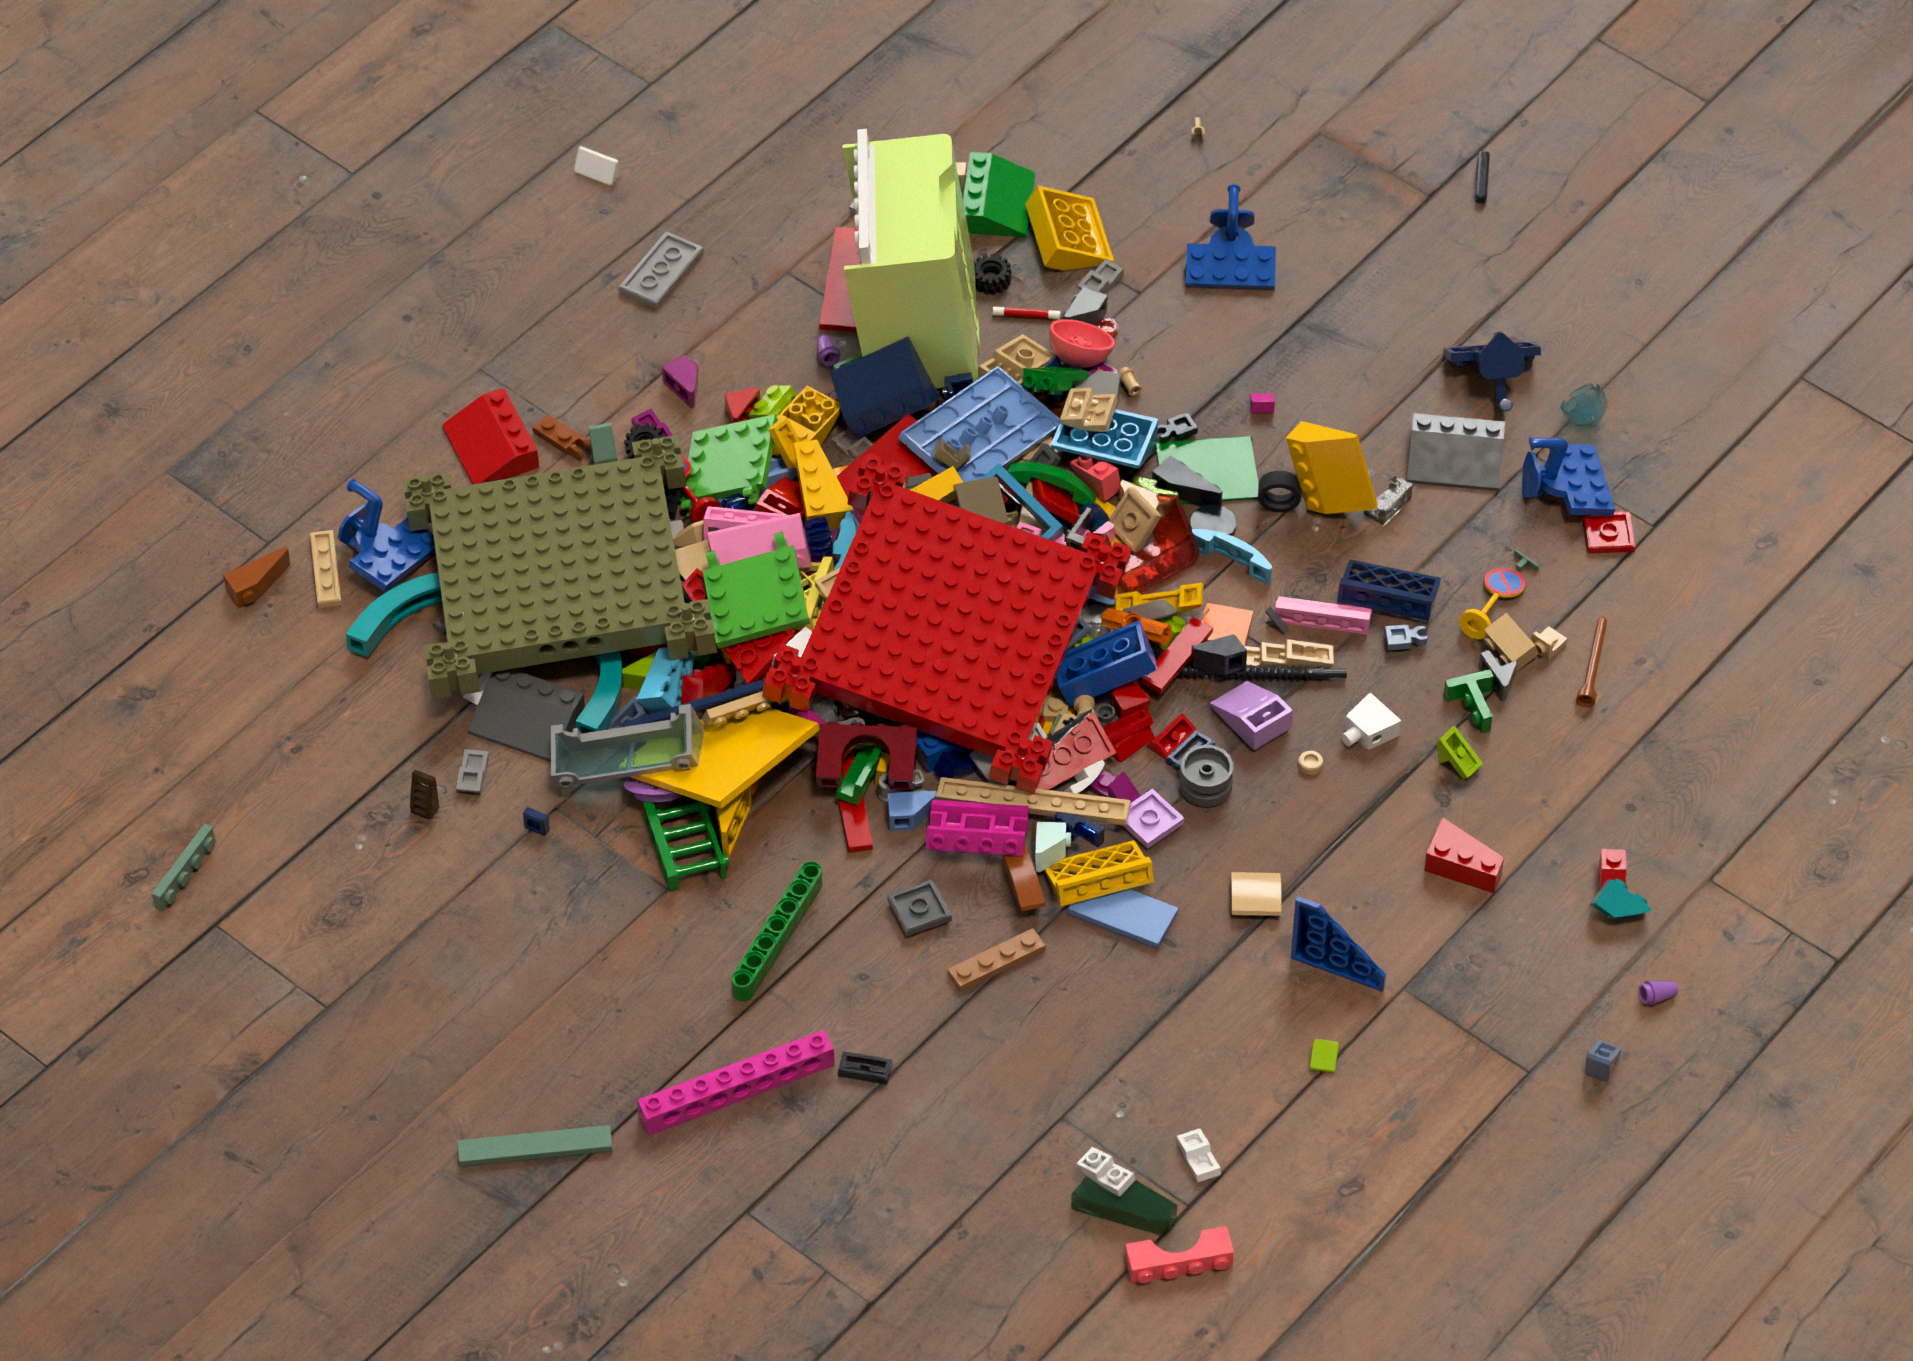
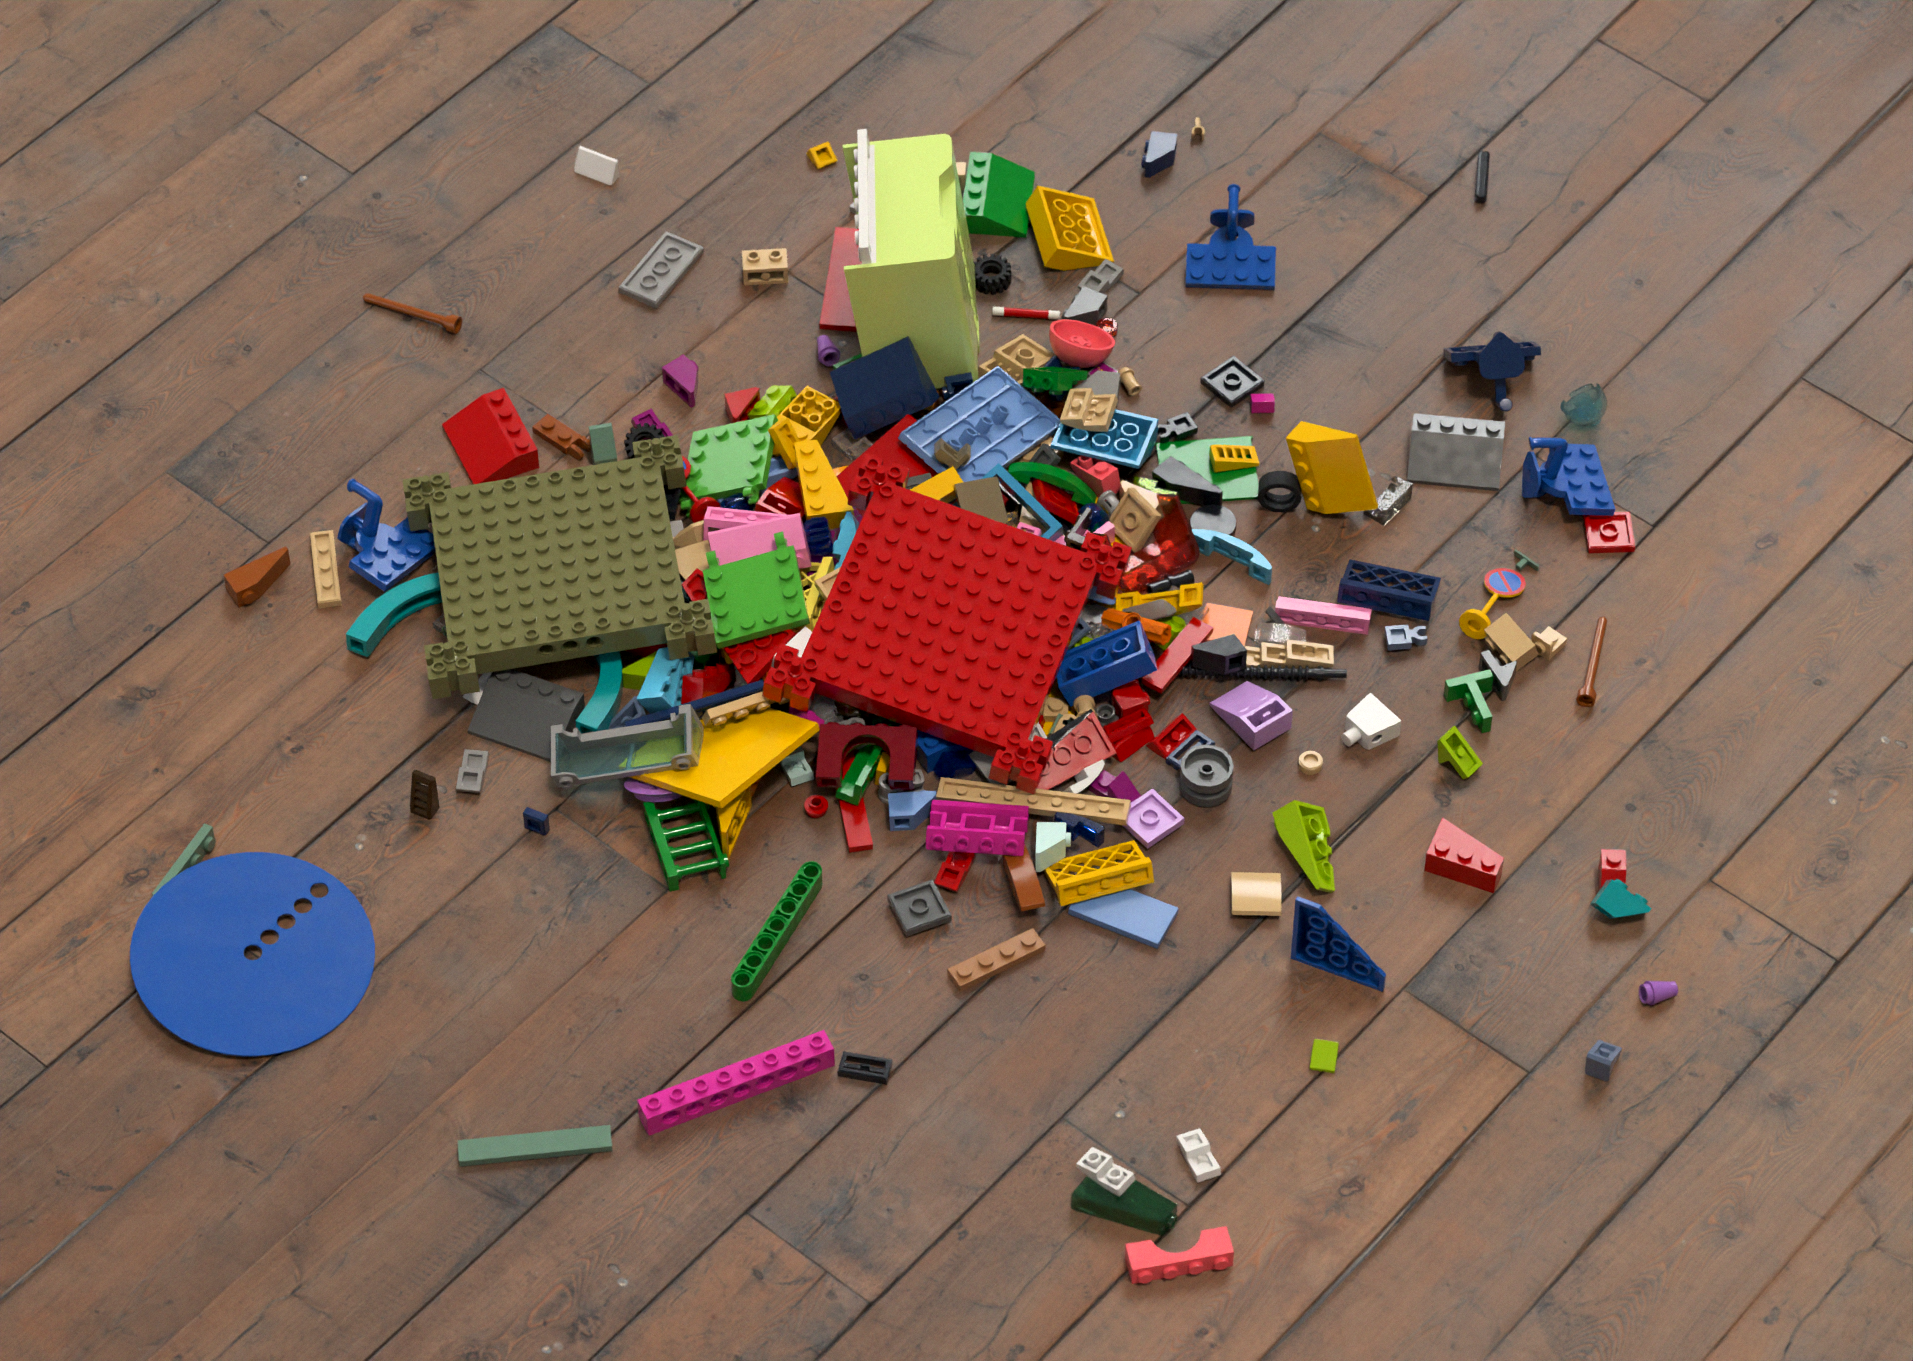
none -> blue piece [130,852,375,1057]
none -> dark orange piece [363,293,462,334]
none -> tan brick [742,248,788,285]
none -> light aqua slope [779,746,814,786]
none -> red plate [804,795,828,818]
none -> yellow slope [807,141,837,169]
none -> red slope [934,851,976,892]
none -> light grey bush [1097,490,1119,518]
none -> slope [1141,131,1177,178]
none -> black pin [1146,569,1195,594]
none -> tile [1200,356,1265,408]
none -> yellow slope [1209,445,1259,473]
none -> clear slope [1254,623,1307,646]
none -> lime wedge [1272,800,1335,893]

